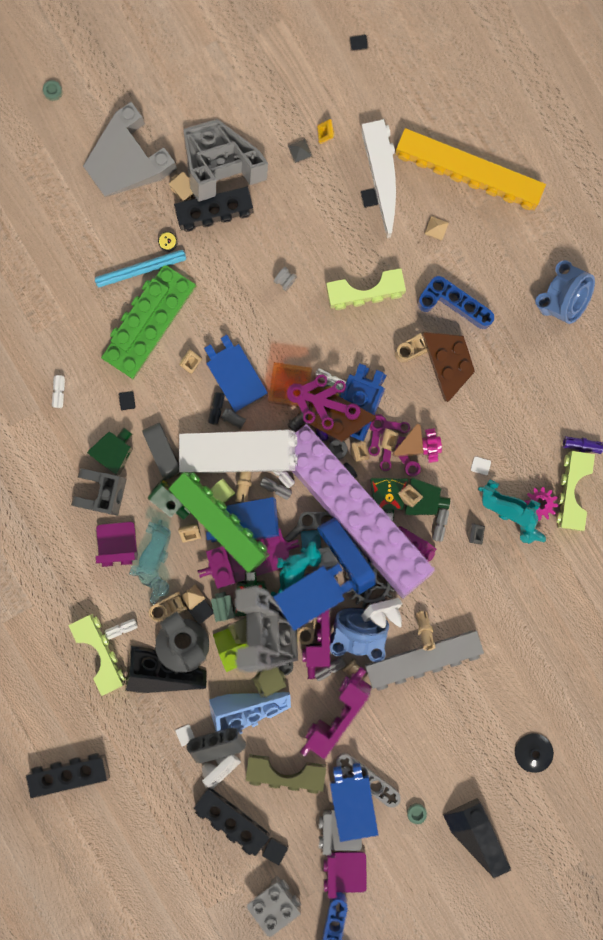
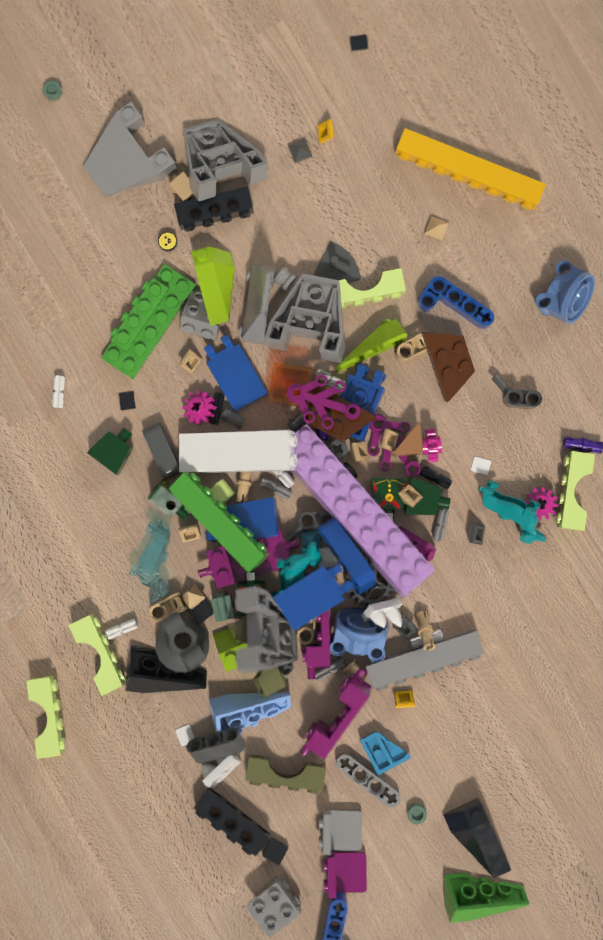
black brick [26,753,110,799] -> none
dark grey brick [71,468,127,516] -> none
medium azure axle [95,250,186,288] -> none
magenta bracket [95,522,138,567] -> none
blue tile [330,763,379,842] -> none
black sticker [360,188,378,208] -> none
white slope [361,119,396,238] -> none
black dish [515,733,554,773] -> none
none -> yellowish green arch [26,675,66,759]
none -> light grey bracket [180,290,220,341]
none -> dark pink gear [182,390,217,425]
none -> lime wedge [191,246,235,326]
none -> light grey wedge [239,264,275,345]
none -> light grey wedge [264,273,346,363]
none -> dark grey shield [314,242,361,283]
none -> lime wedge [334,318,407,373]
none -> dark azure wing [360,730,411,775]
none -> dark grey slope [393,617,417,639]
none -> yellow slope [394,690,415,708]
none -> white piece [410,629,443,649]
none -> black piece [420,466,452,489]
none -> bright green wedge [444,873,530,923]
none -> dark grey beam [492,374,542,409]

